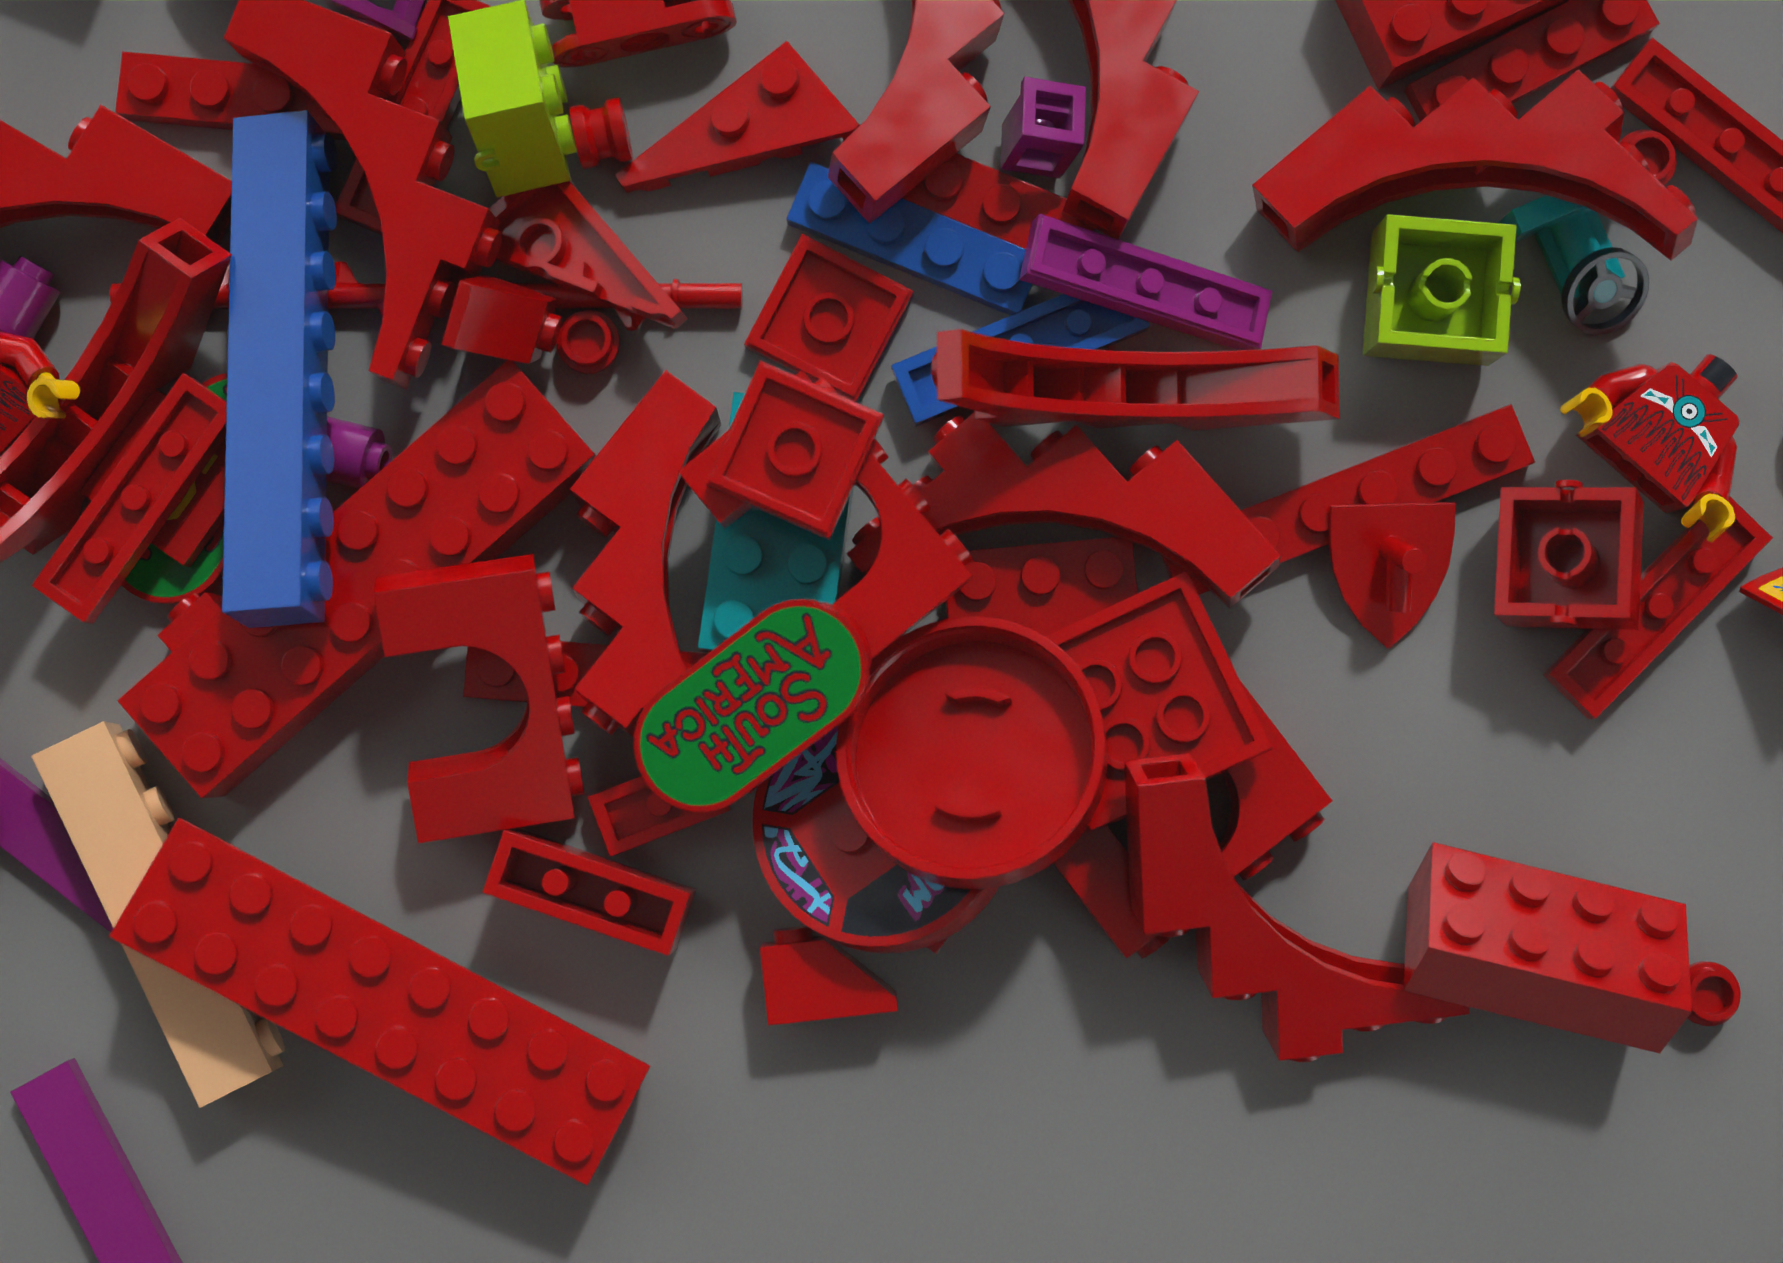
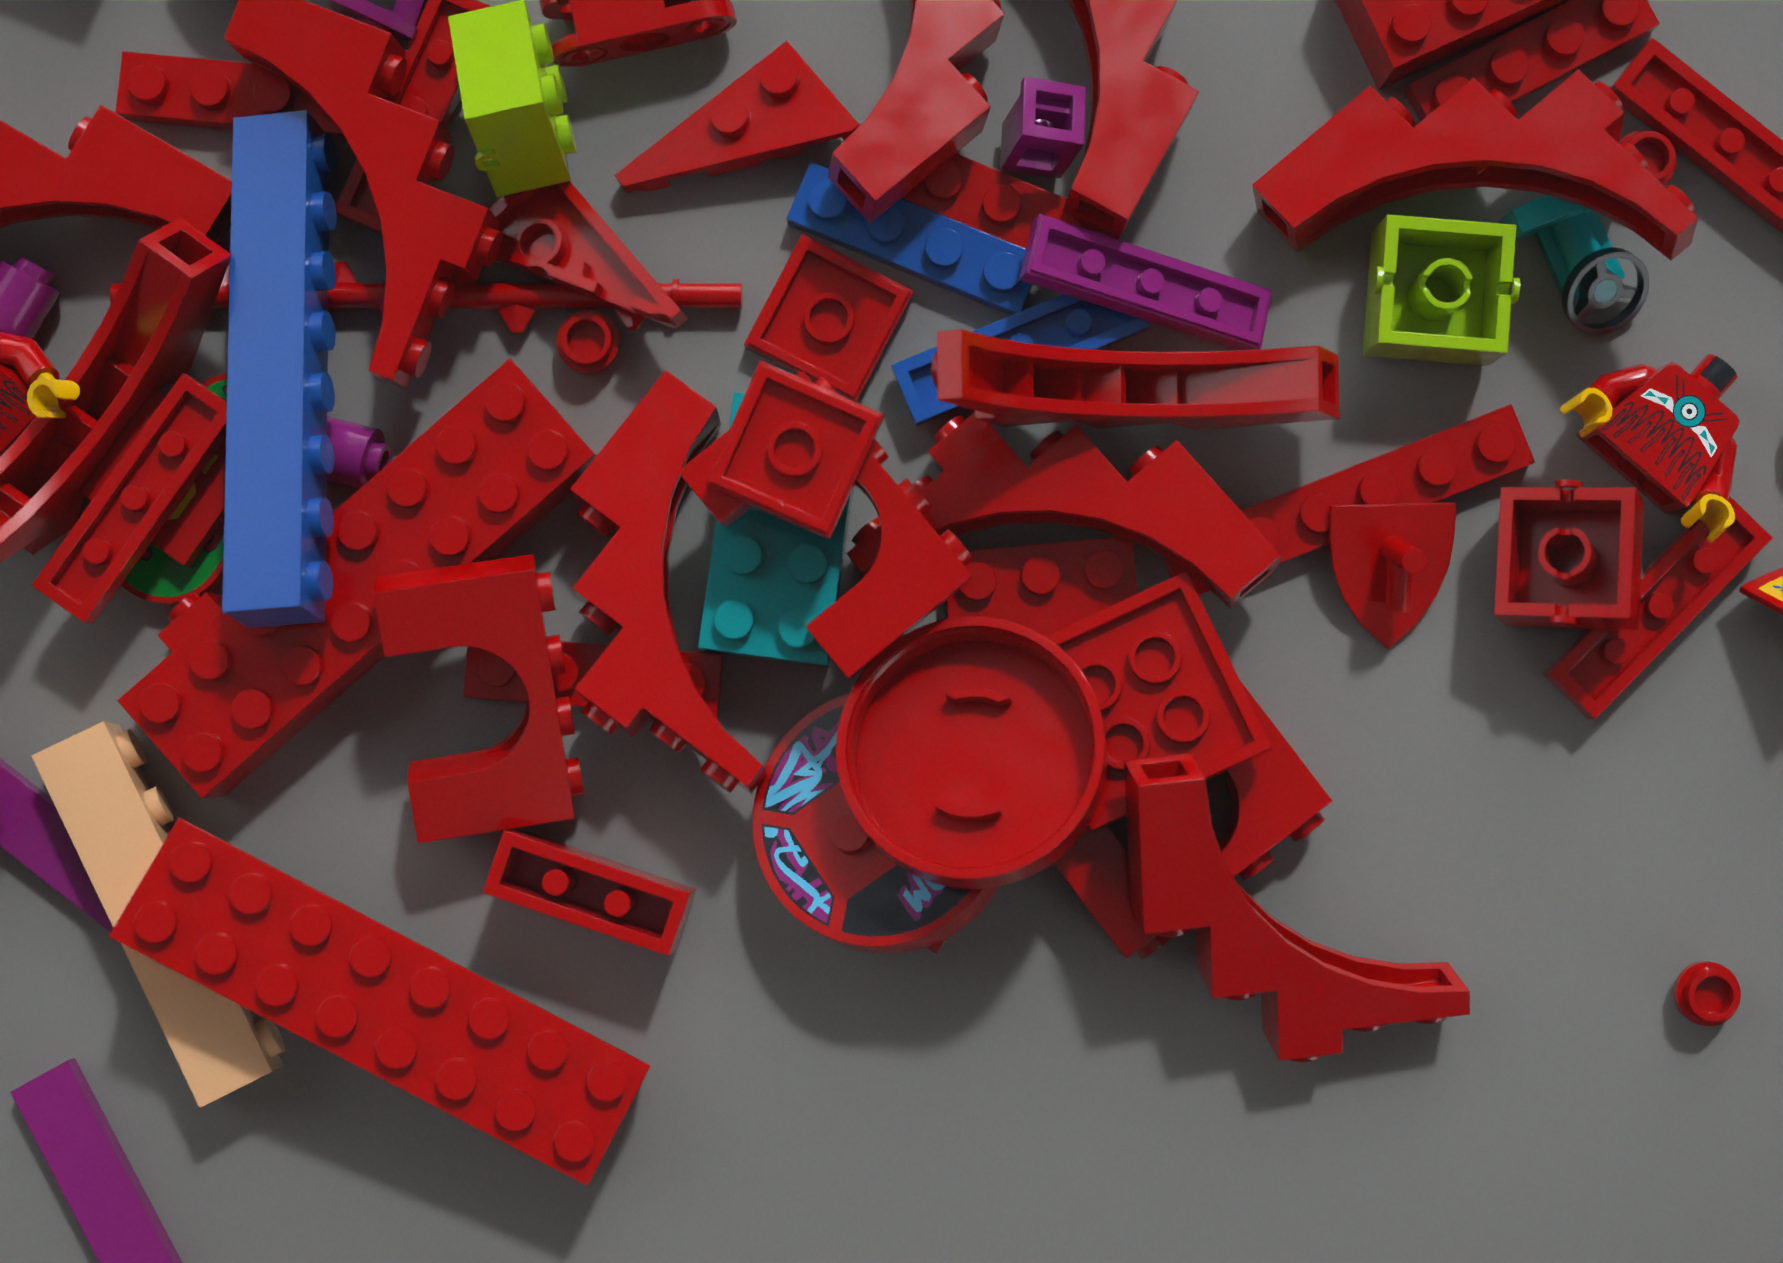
red slope [442,274,562,364] -> none
red wheel [569,97,633,170] -> none
red plate [588,776,732,857] -> none
tile [634,599,872,812] -> none
red slope [760,926,898,1026] -> none
red brick [1403,842,1692,1054] -> none

